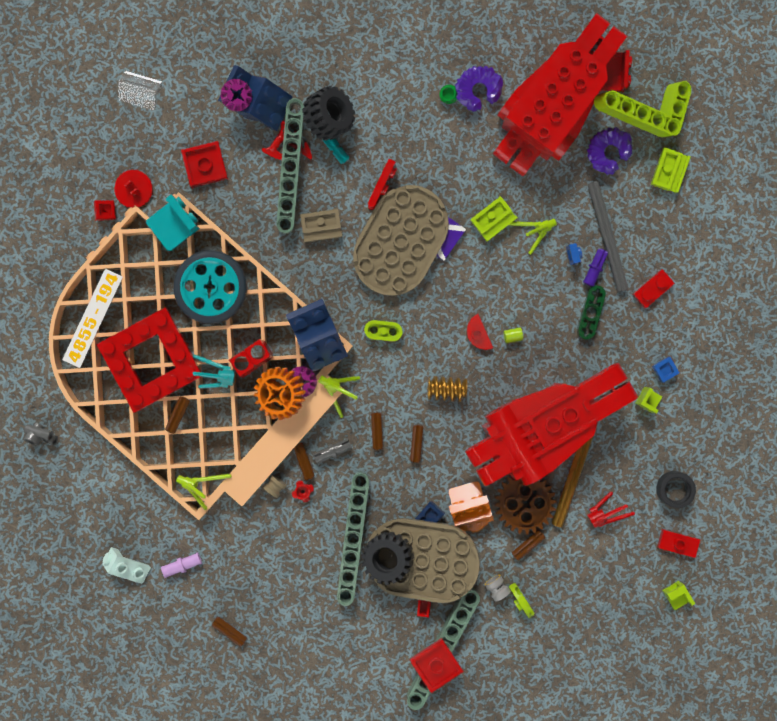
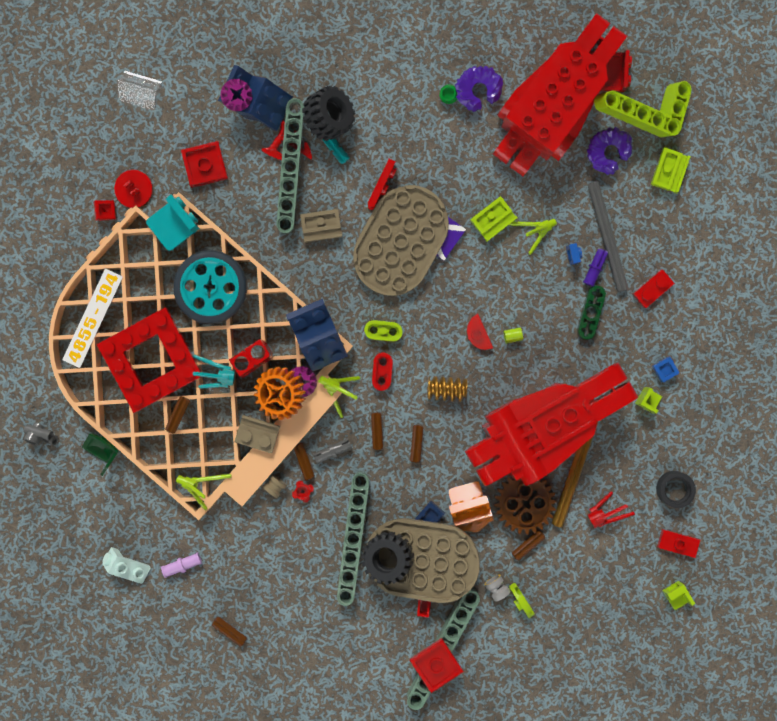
none -> dark green piece [82,433,119,476]
none -> dark tan plate [234,415,280,453]
none -> red plate [372,352,393,391]

